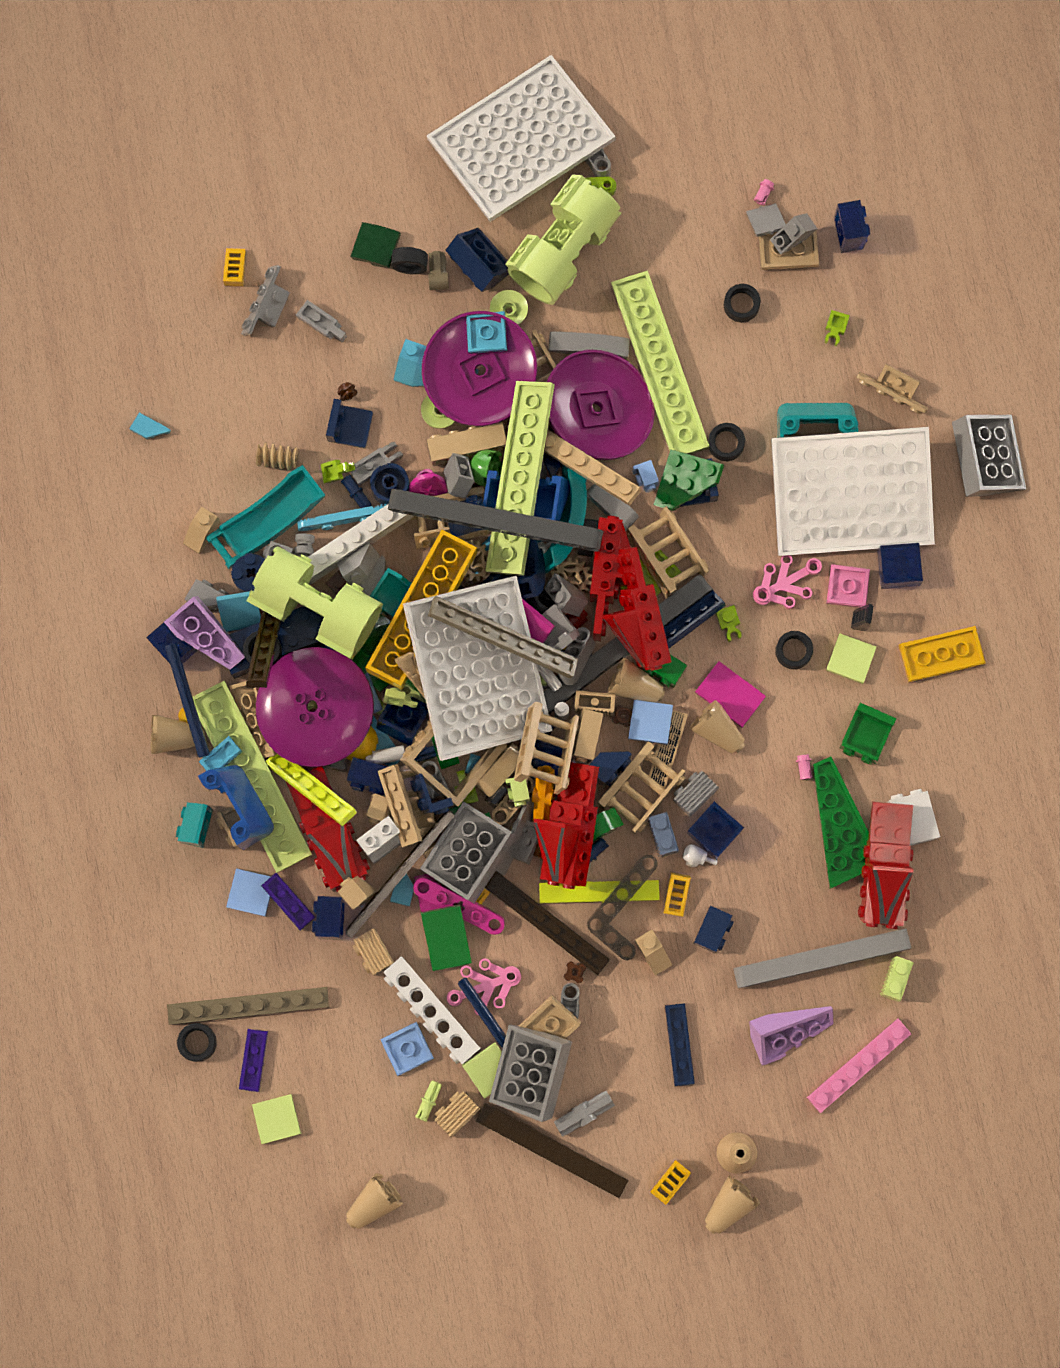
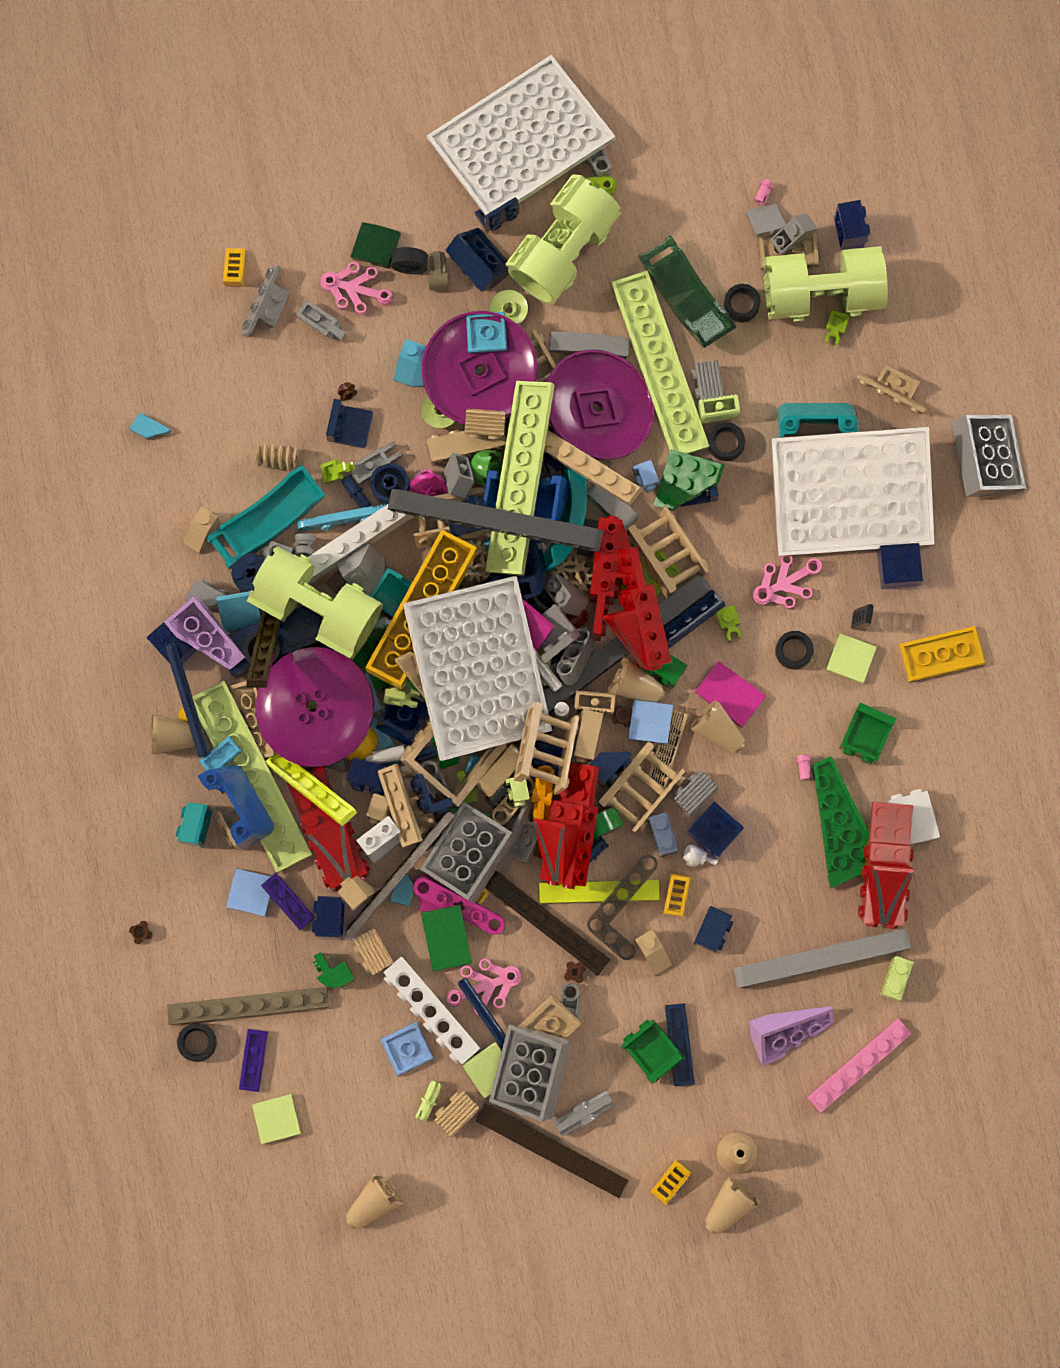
dark tan plate [428,596,578,679] -> none
bright pink tile [826,564,870,608] -> none
none -> reddish brown plate [129,921,153,944]
none -> green brick [313,952,356,989]
none -> bright pink plant [320,262,393,315]
none -> tan brick [465,408,506,439]
none -> dark blue bracket [475,197,519,233]
none -> green panel [621,1019,685,1084]
none -> clear green windscreen [638,235,737,348]
none -> light grey brick [691,360,724,401]
none -> yellowish green brick [698,394,740,423]
none -> yellowish green cylinder [764,246,888,322]

